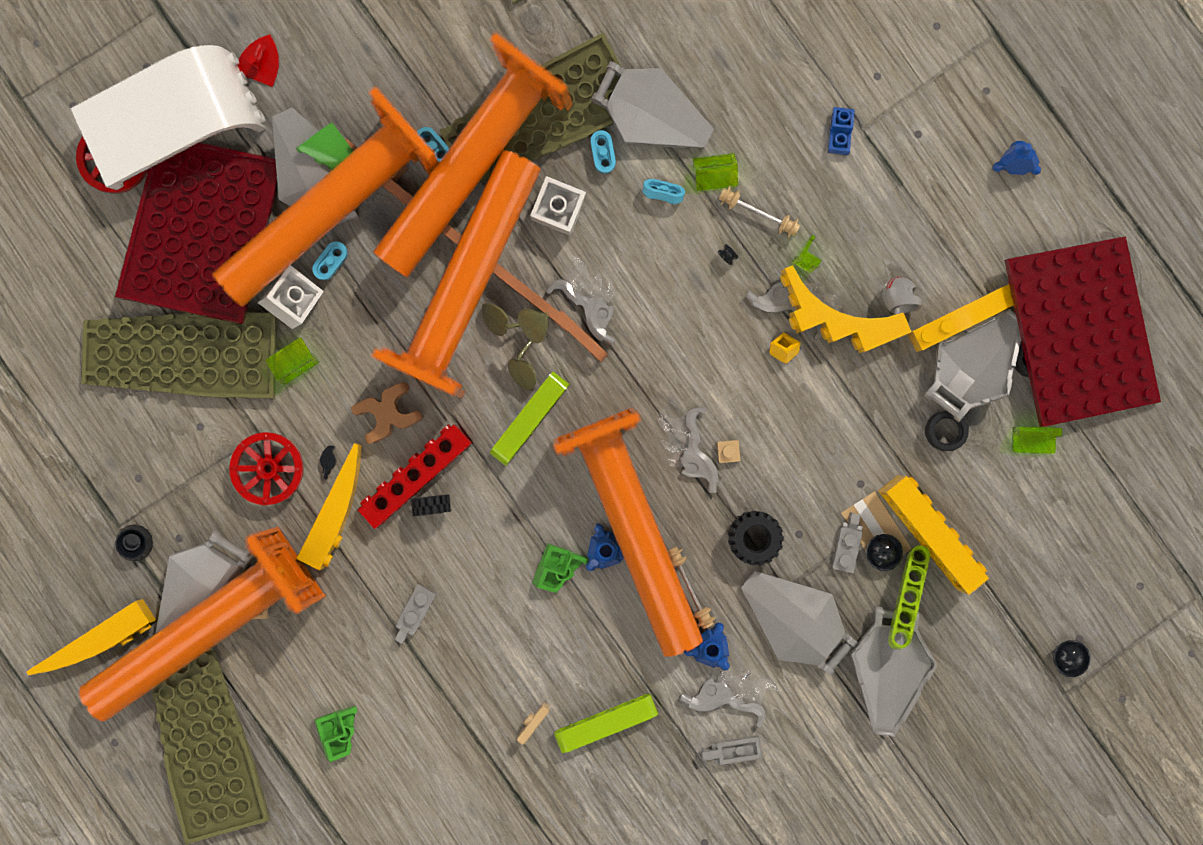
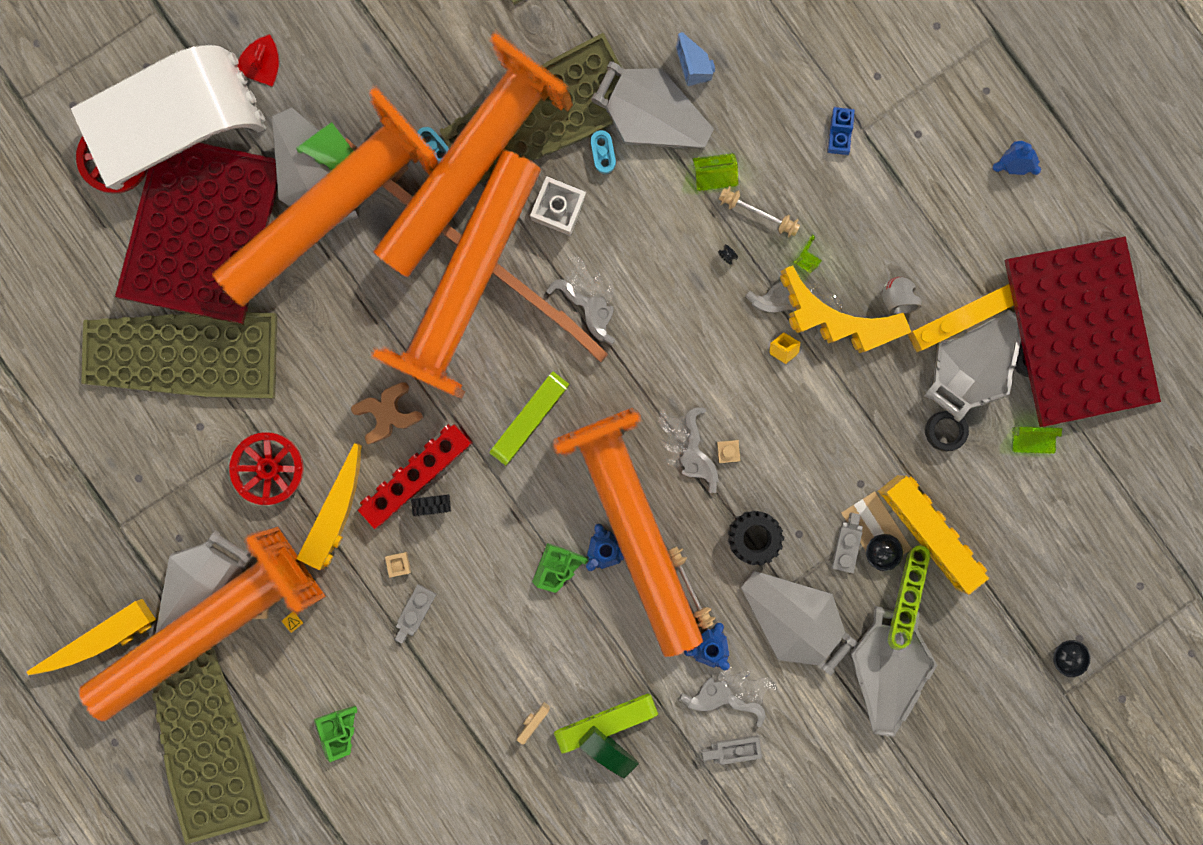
black hat [115,524,153,562] -> none
white slope [258,265,324,329] -> none
clear neon green panel [265,338,320,386] -> none
medium azure plate [312,241,348,281] -> none
black piece [320,445,337,479] -> none
olive plant [482,303,548,391] -> none
medium azure plate [642,179,685,204] -> none
none -> yellow sticker [282,611,303,633]
none -> tan plate [385,552,411,578]
none -> dark green slope [579,725,639,779]
none -> medium blue slope [676,32,715,87]

